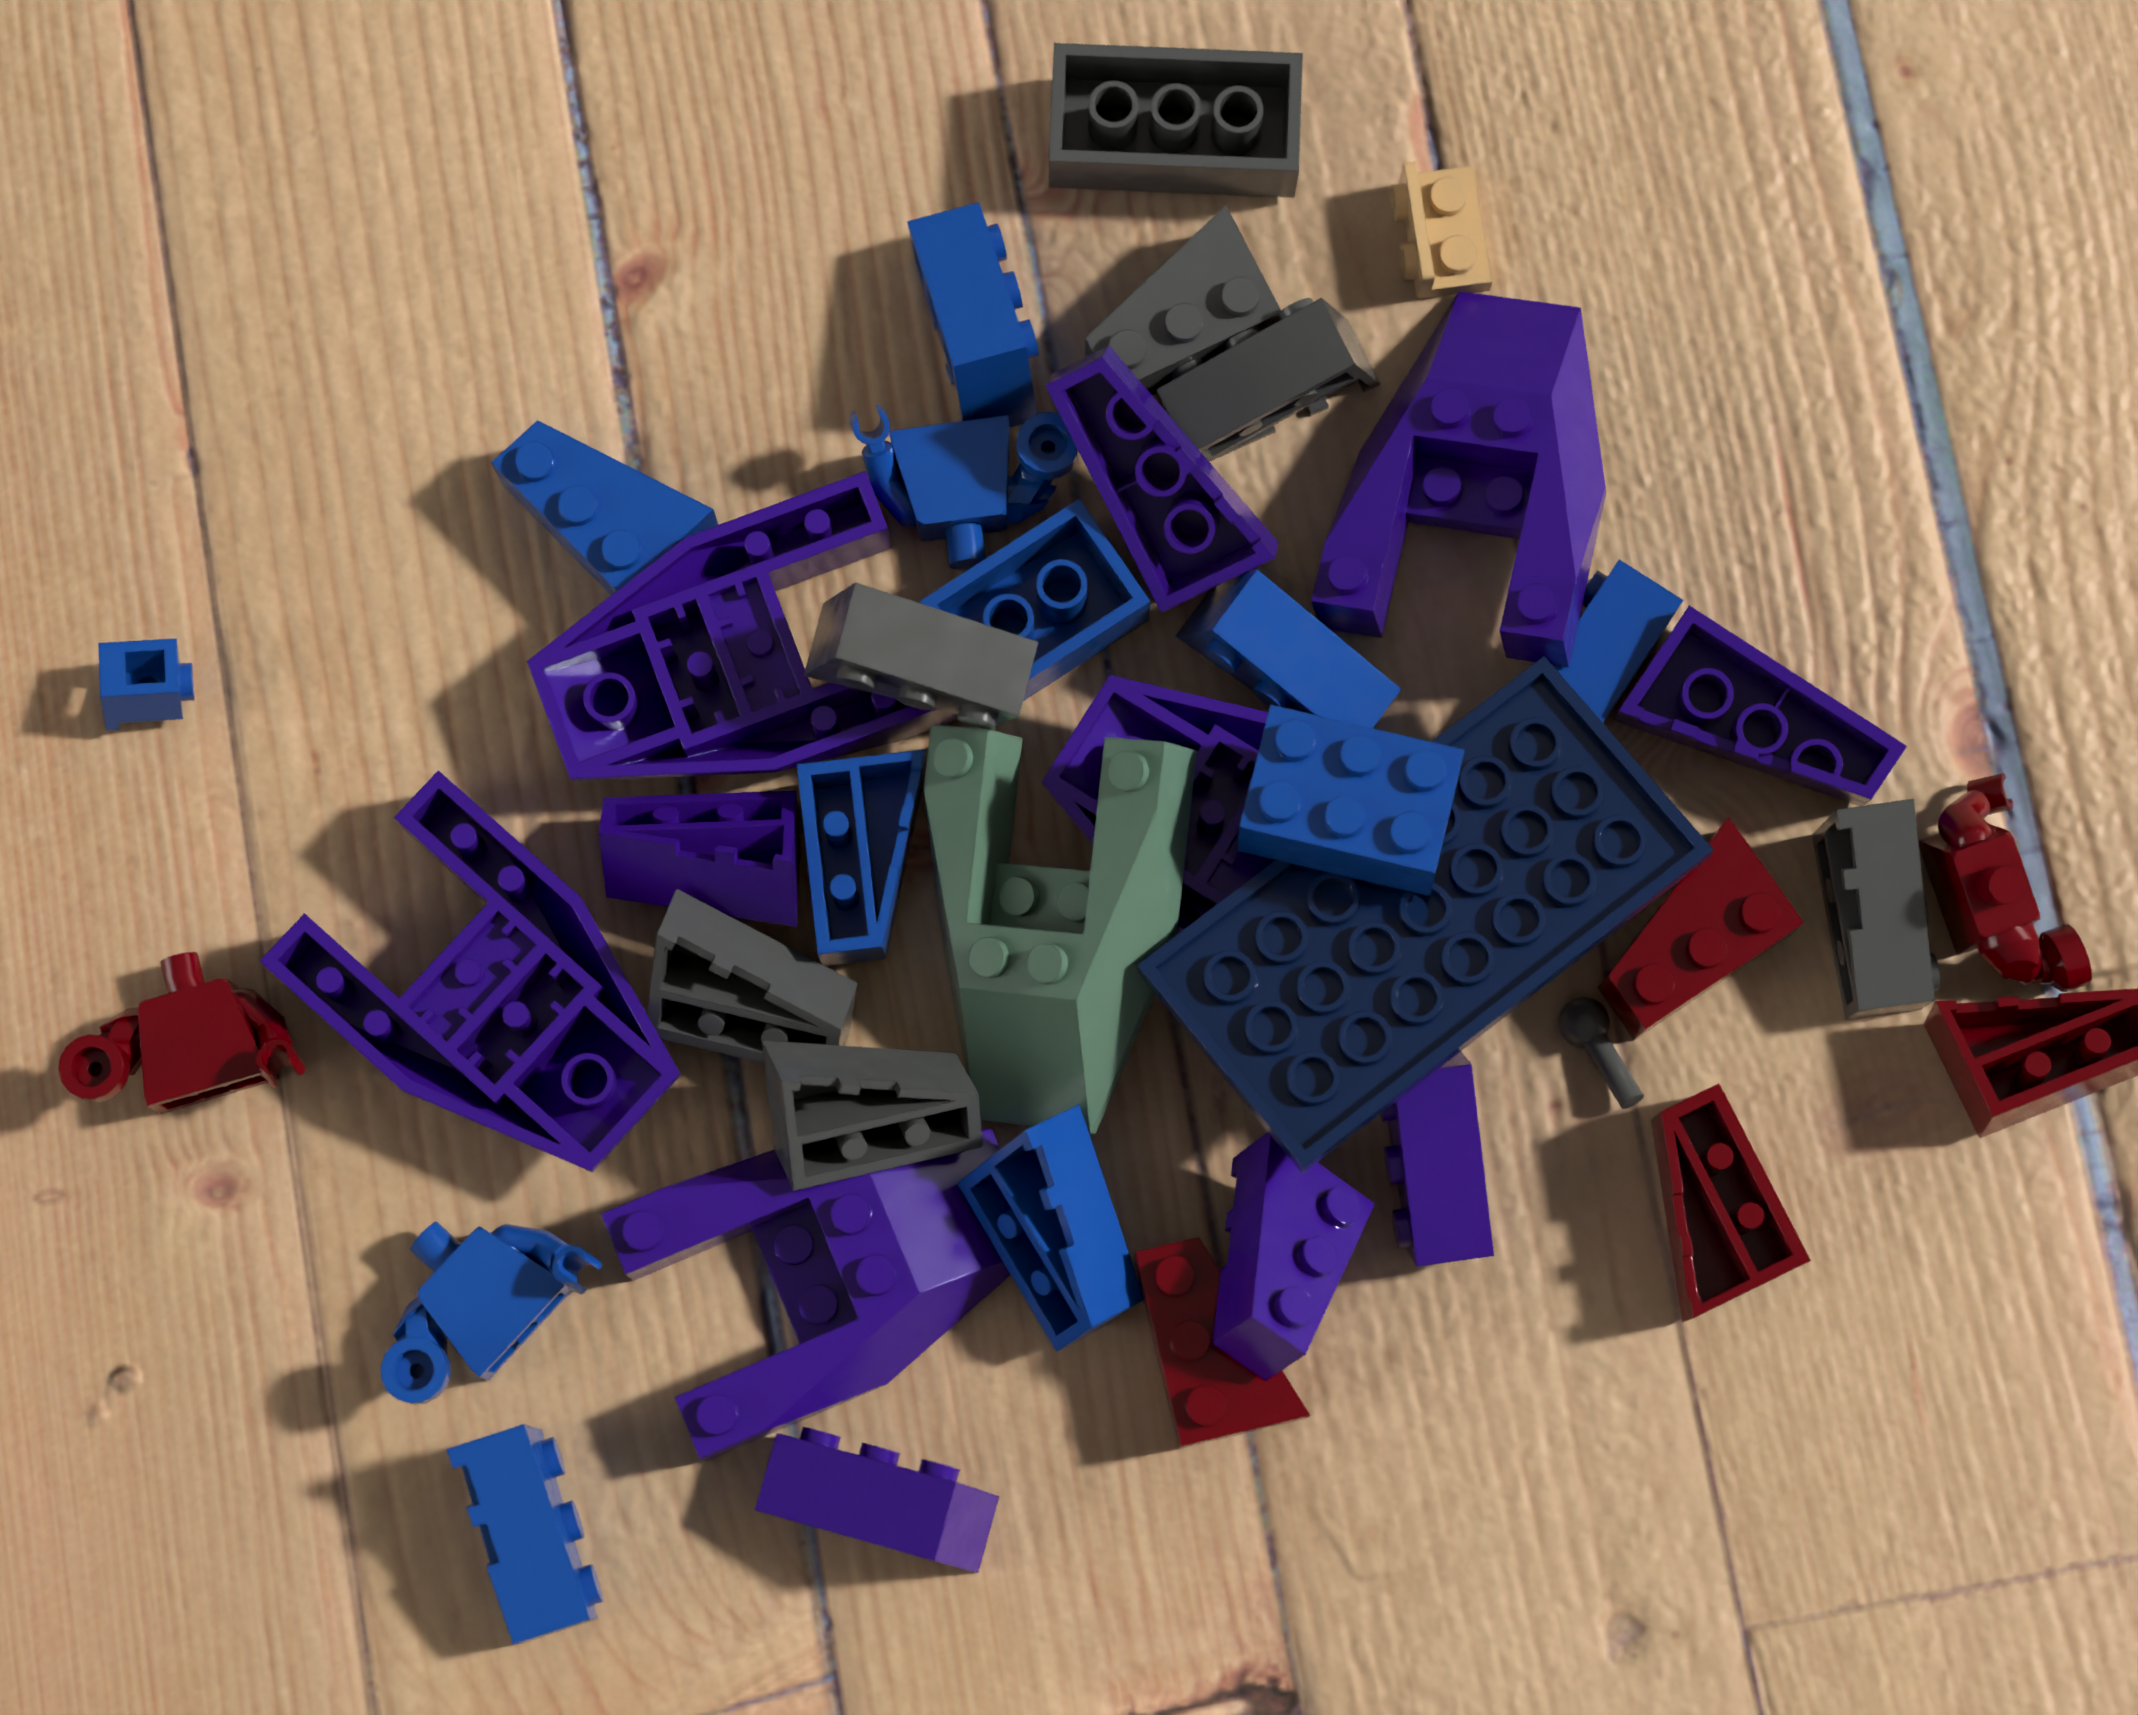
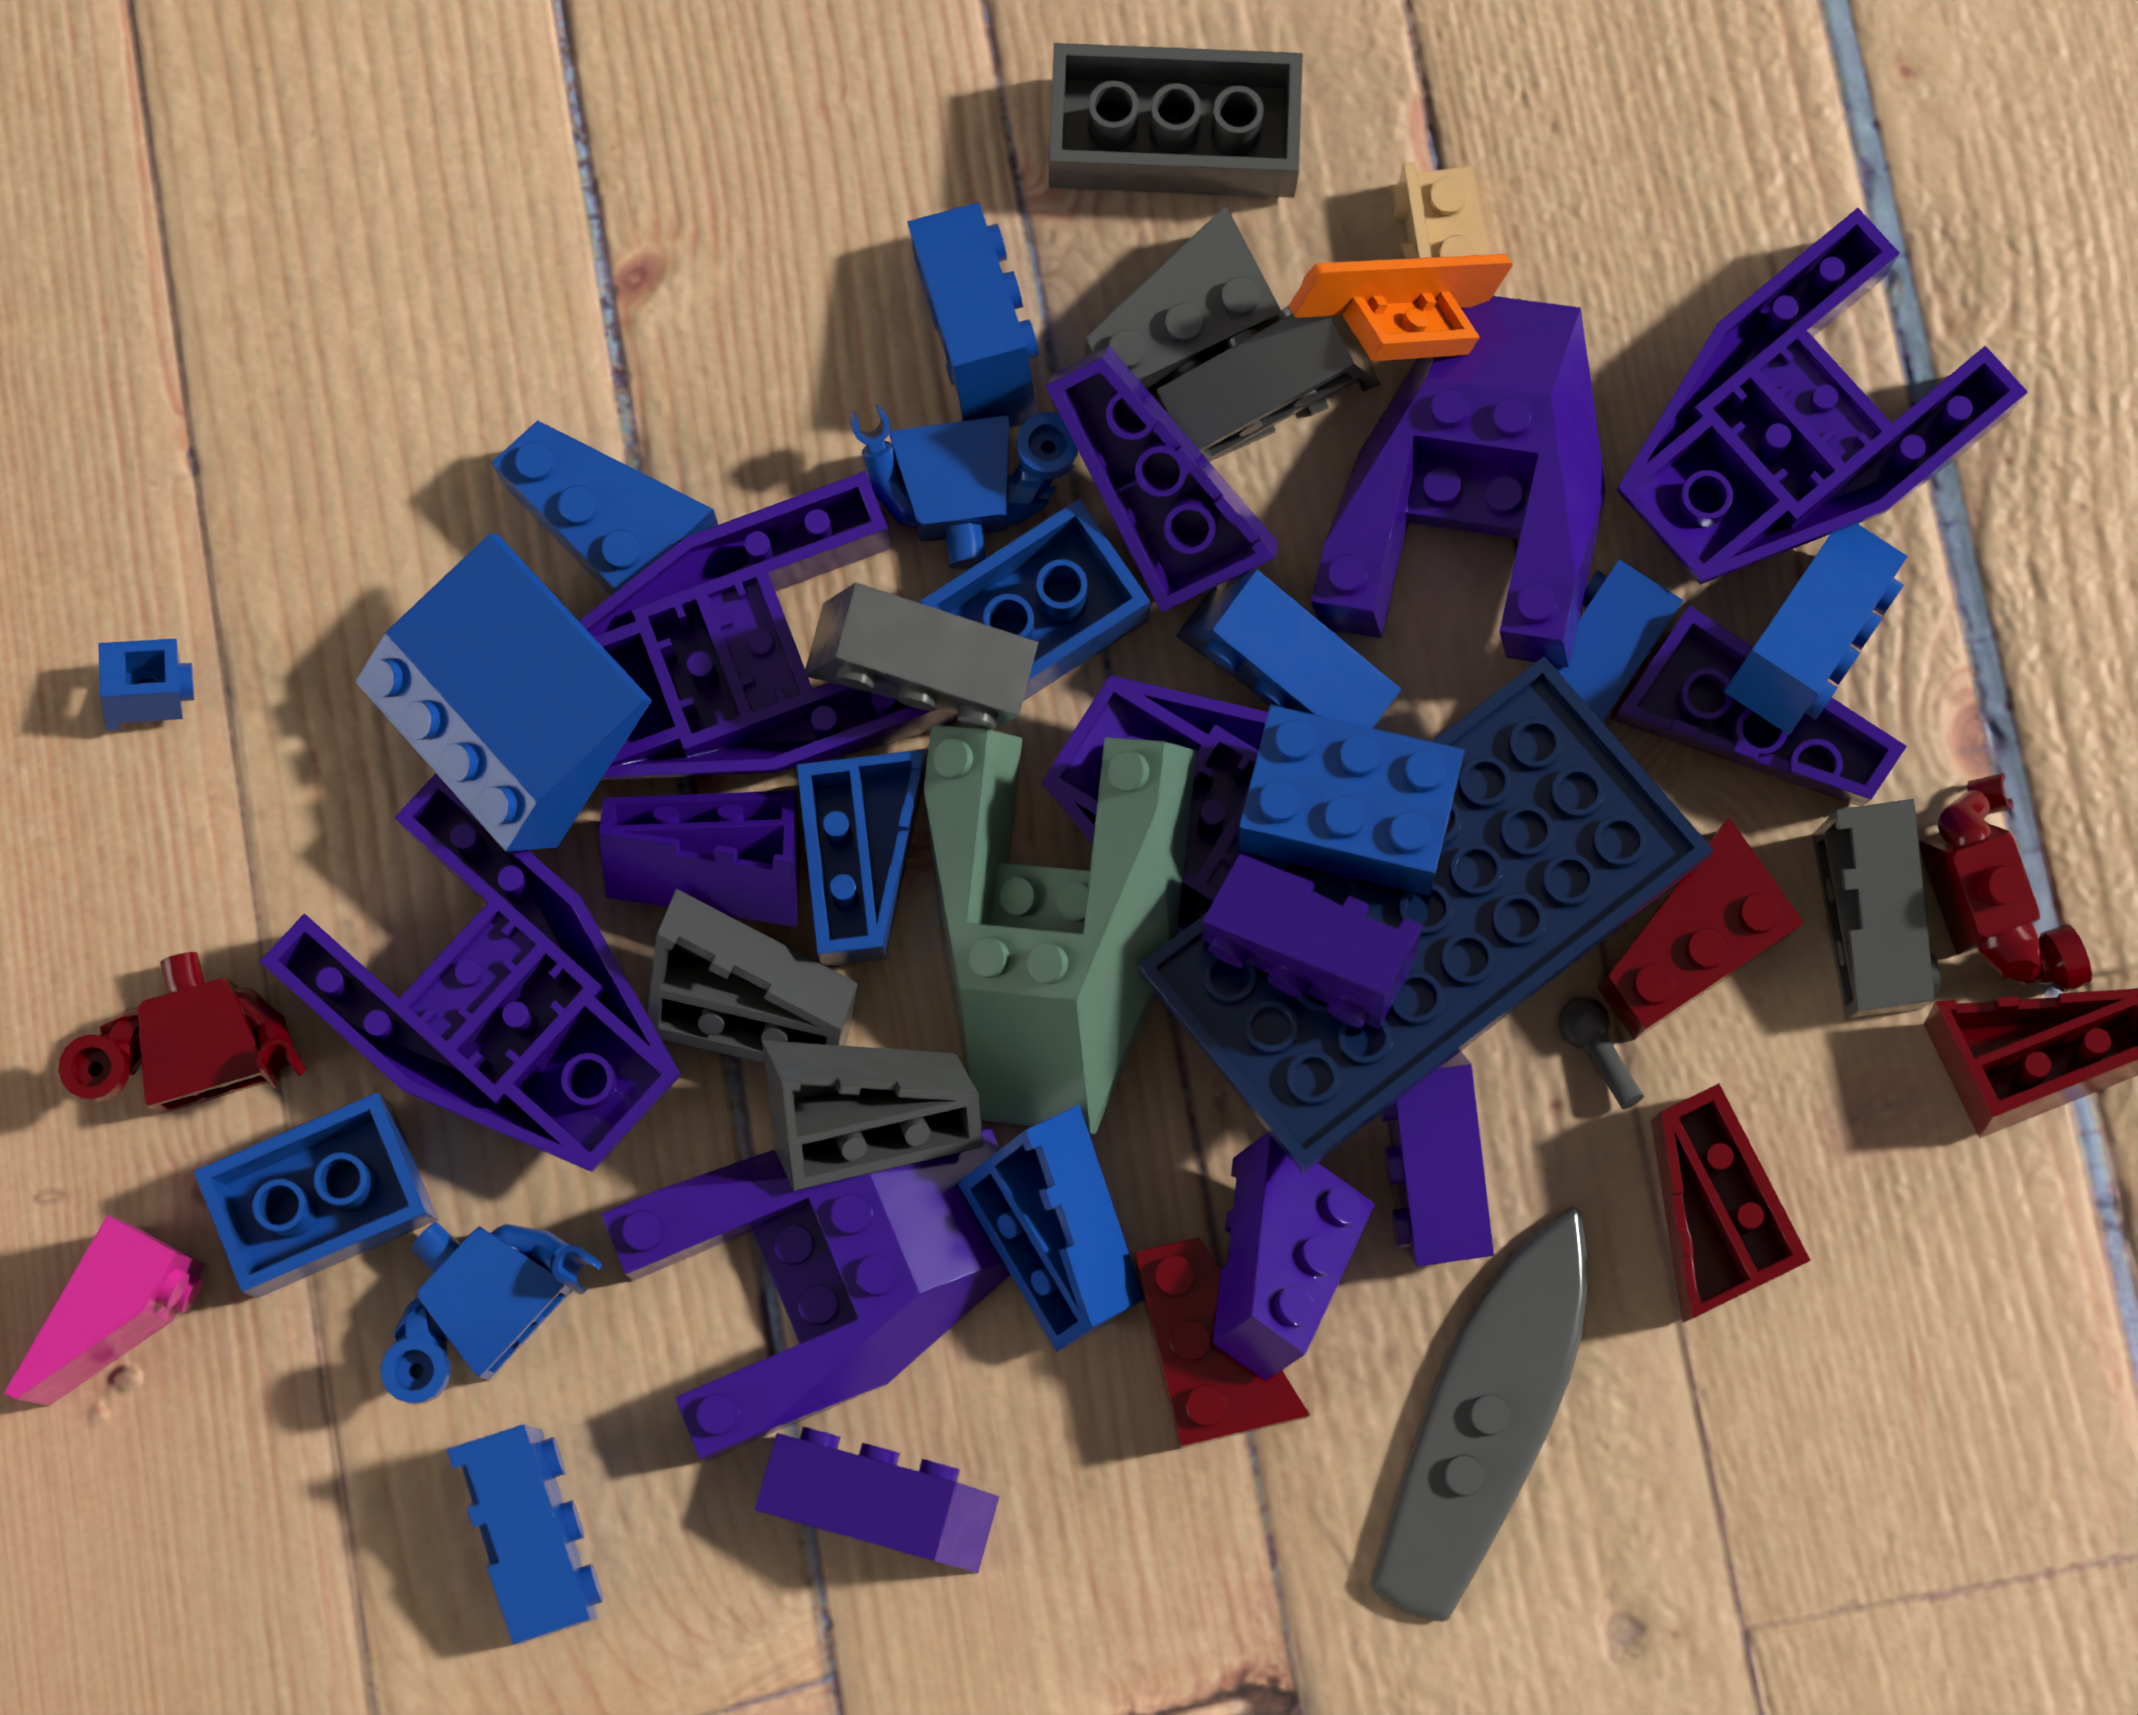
none -> dark pink slope [4,1215,205,1406]
none -> blue brick [193,1093,438,1298]
none -> blue slope [355,534,652,852]
none -> dark purple wedge [1202,854,1423,1030]
none -> orange bracket [1289,254,1513,362]
none -> dark grey piece [1370,1207,1588,1622]
none -> dark purple wedge [1616,208,2028,585]
none -> blue brick [1724,524,1908,735]

